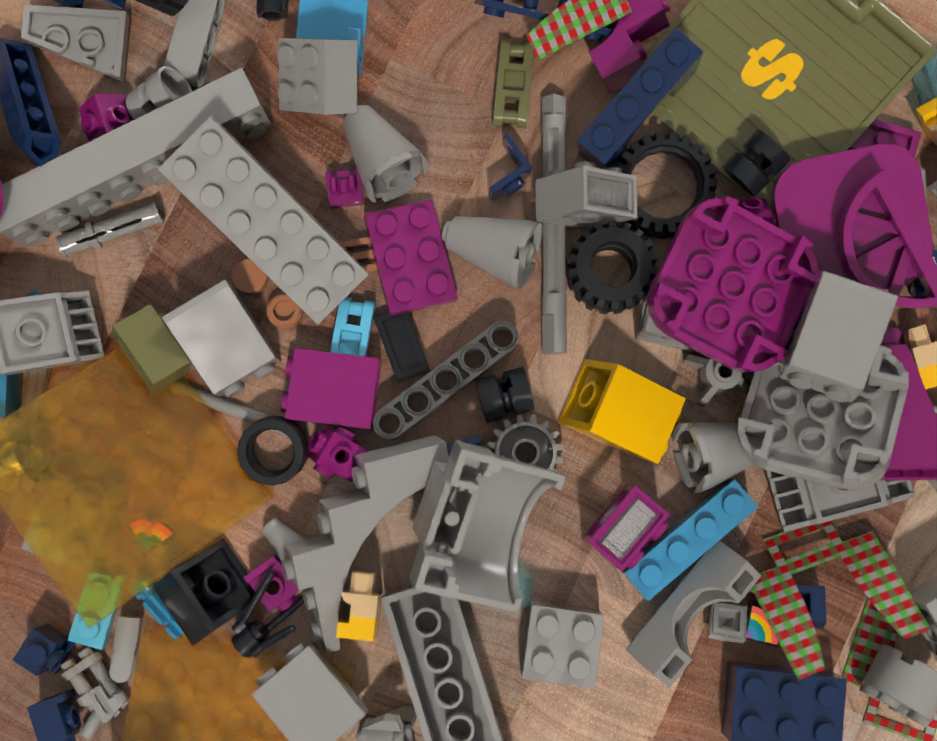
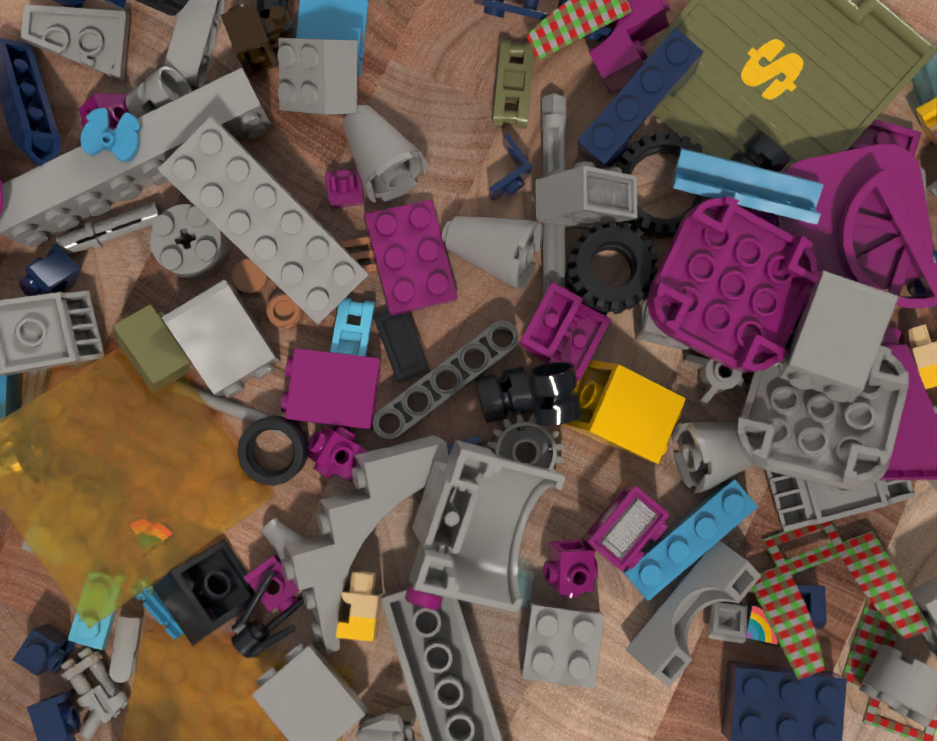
none -> dark blue brick [19,244,81,296]
none -> dark azure piece [80,108,142,163]
none -> light grey brick [150,204,230,281]
none -> dark brown brick [221,2,296,77]
none -> magenta tile [405,585,444,611]
none -> magenta slope [519,282,611,383]
none -> black wheel [528,362,582,425]
none -> magenta brick [544,539,598,598]
none -> dark azure fence [671,148,824,224]

